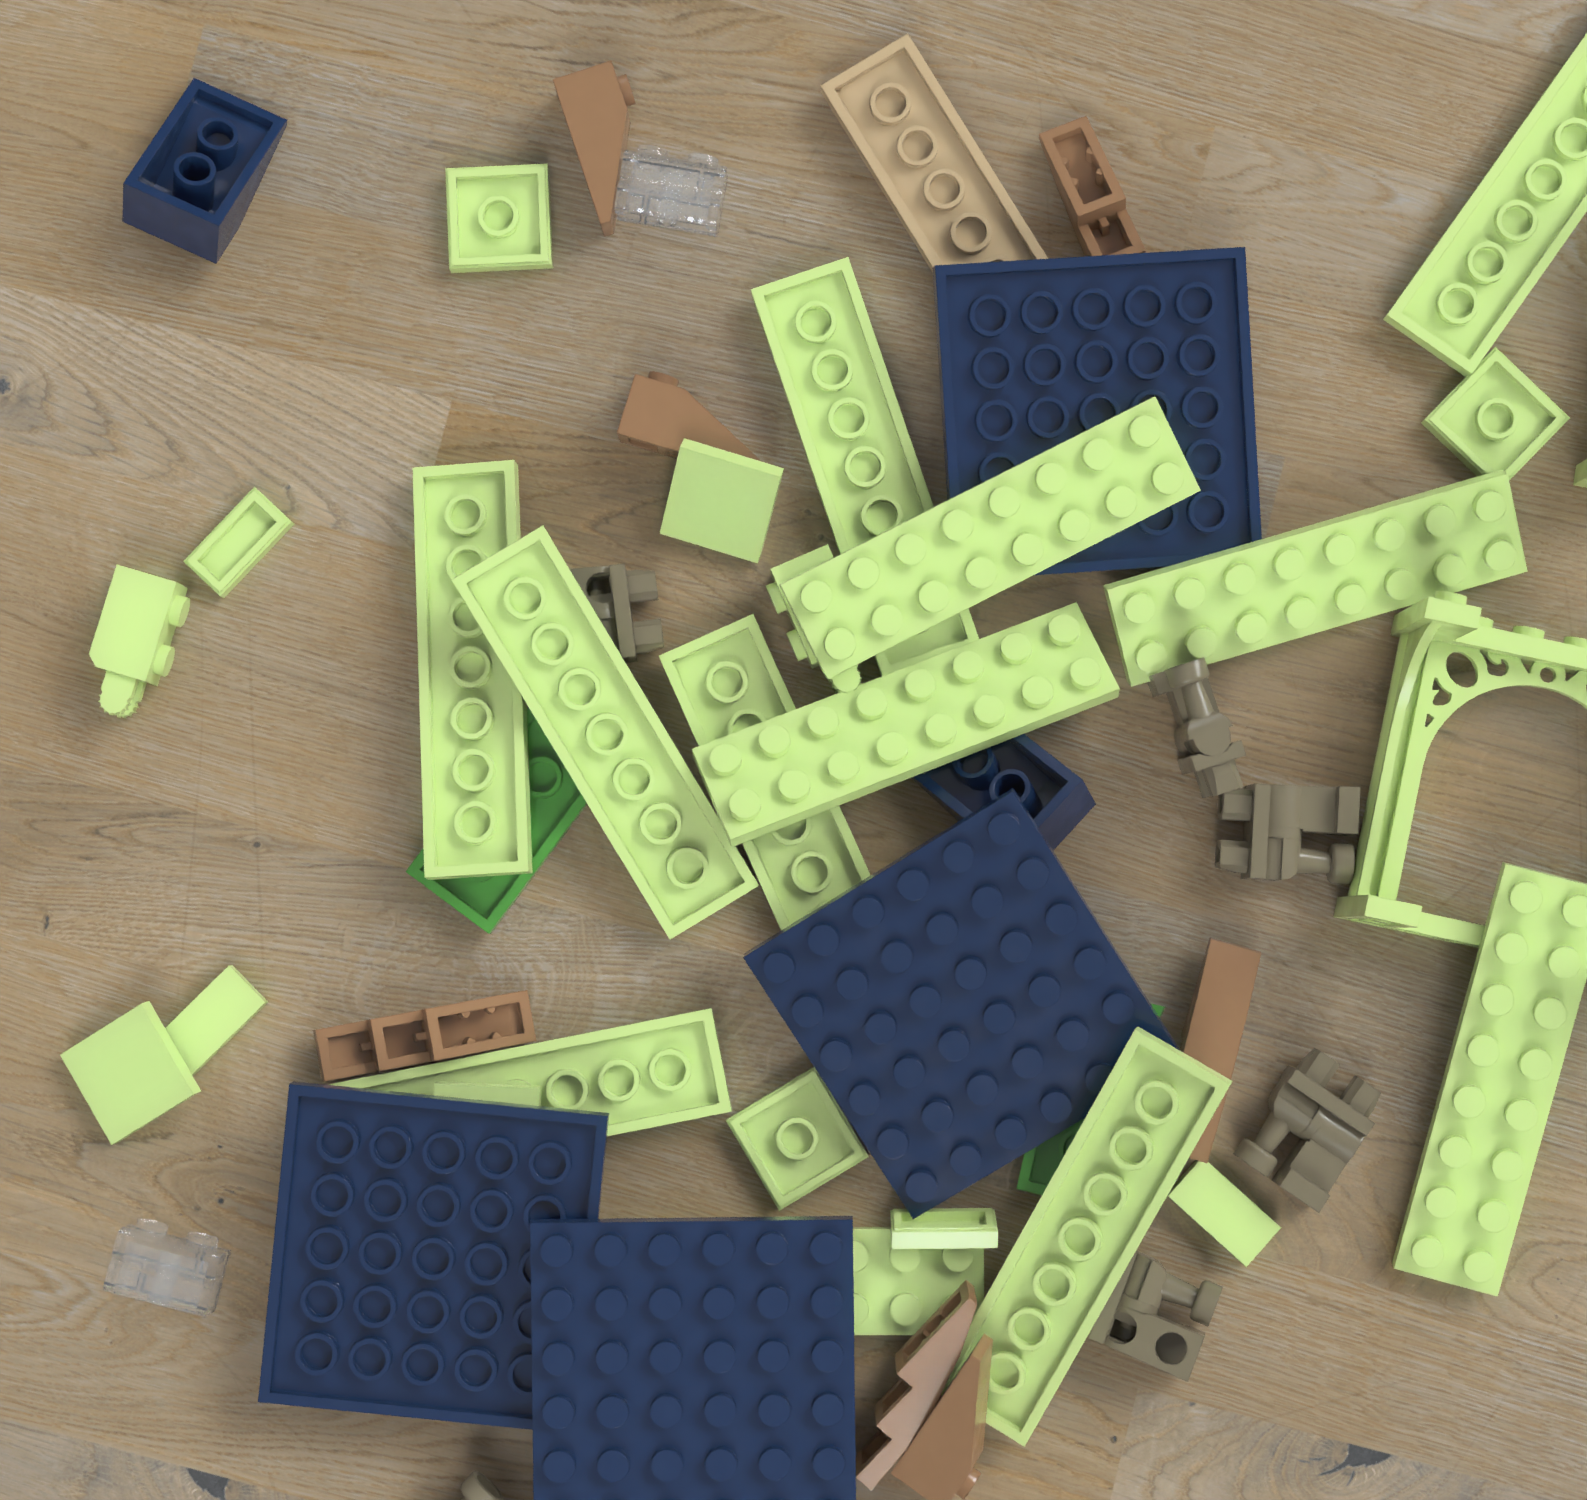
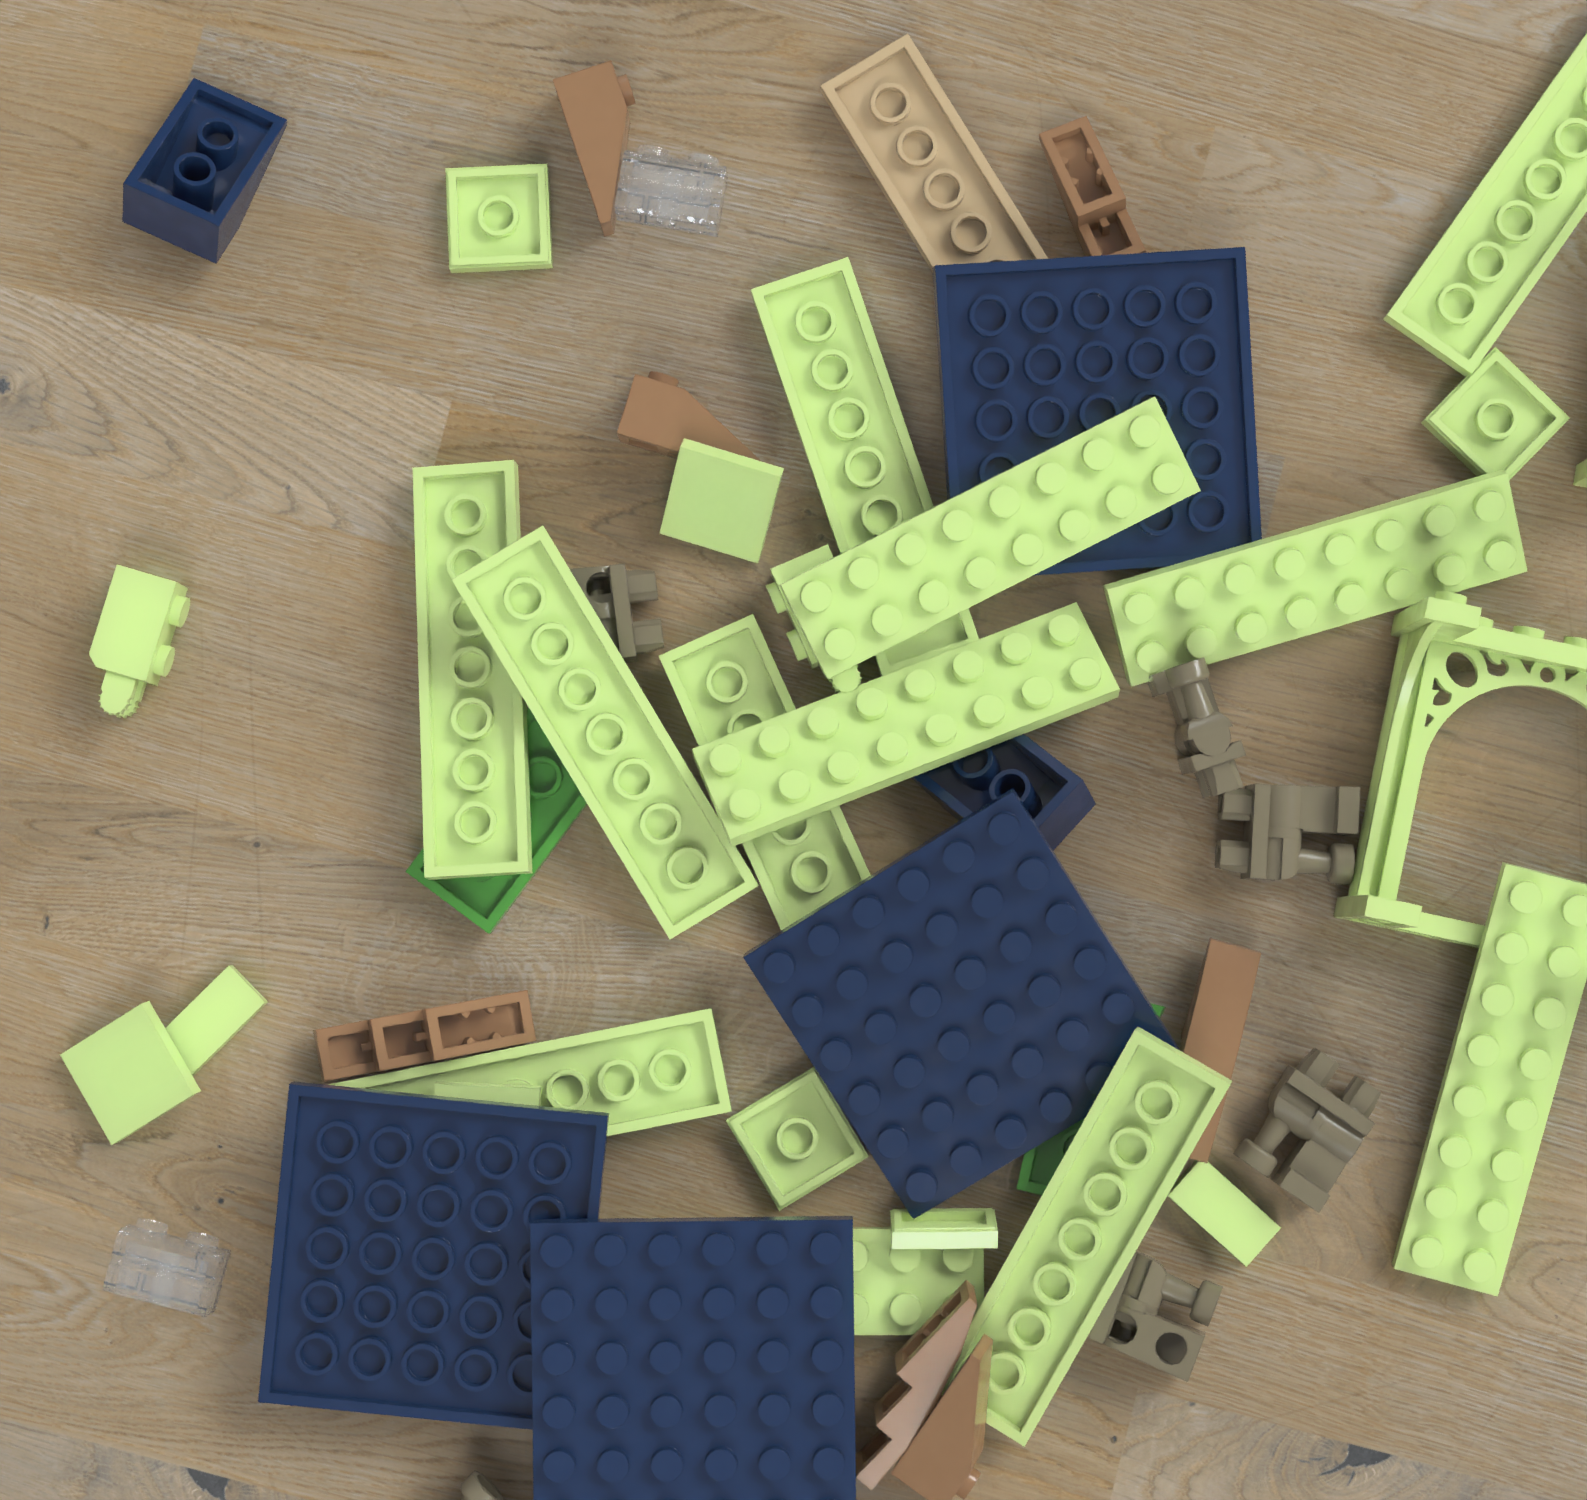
yellowish green tile [183,487,294,598] -> none

